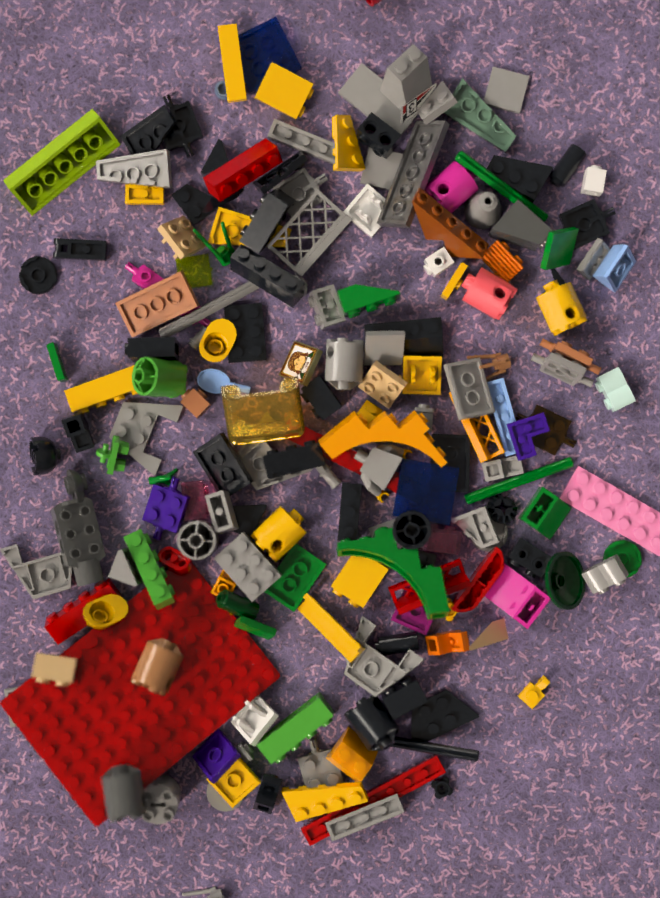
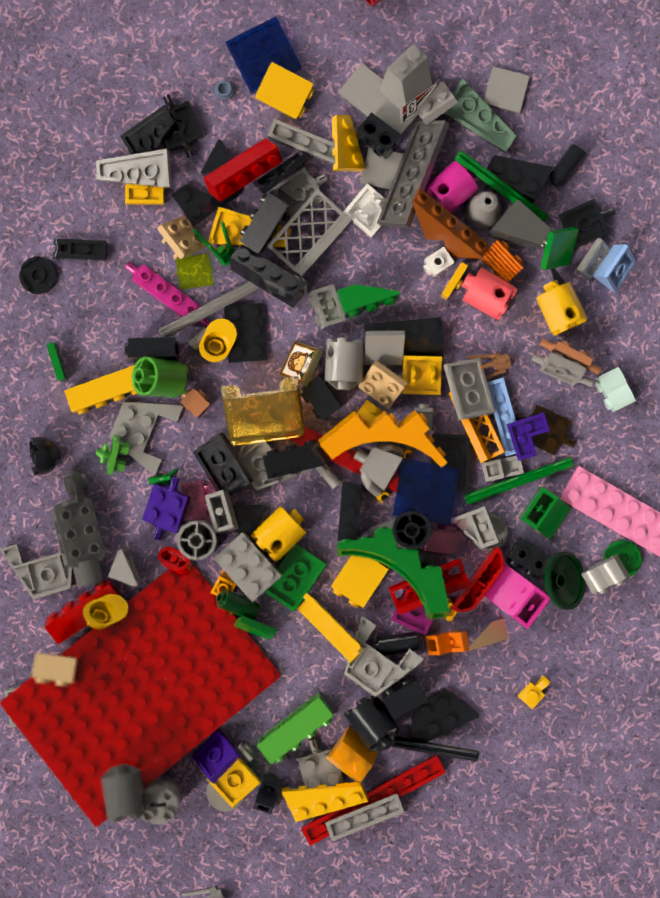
lime slope [3,109,121,216] -> none
black brick [61,412,95,453] -> none
nougat plate [115,270,200,338] -> none
bright green brick [123,529,175,610] -> none
medium nougat cylinder [131,638,184,696] -> none
light blue piece [197,369,251,394] -> none
yellow tile [218,23,247,103] -> none
white plate [231,695,279,746] -> none
black plate [431,777,453,799] -> none
black gear [487,494,518,524] -> none
white brick [581,165,607,197] -> none

